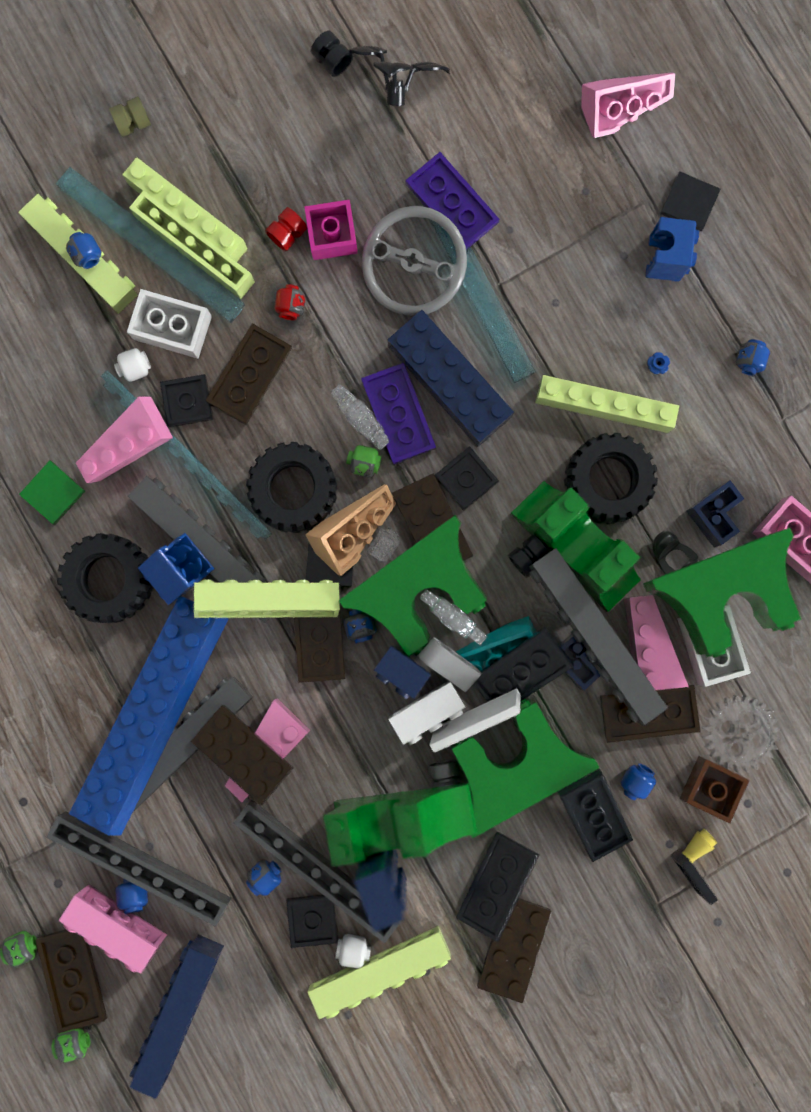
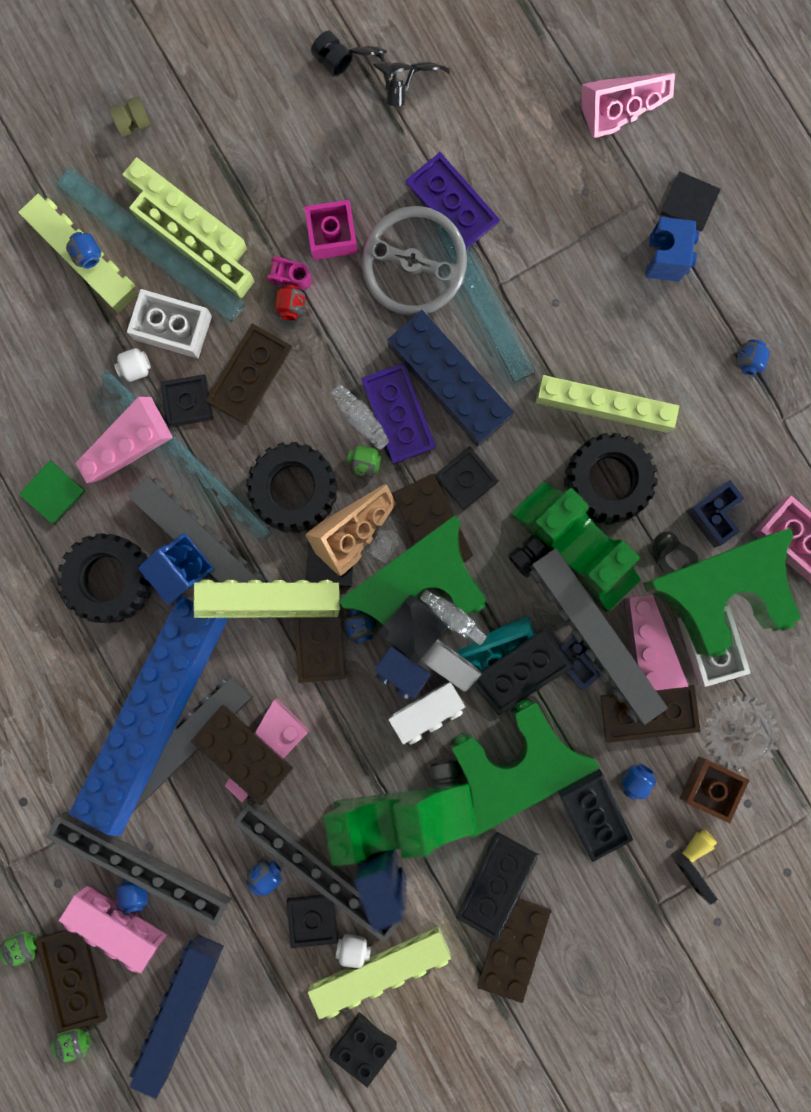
red wheel [265,207,308,252] -> none
white tile [430,688,521,752] -> none
blue plate [647,352,670,374] -> none
none -> dark pink piece [266,256,312,290]
none -> black brick [329,1012,397,1088]
none -> black brick [379,595,449,664]

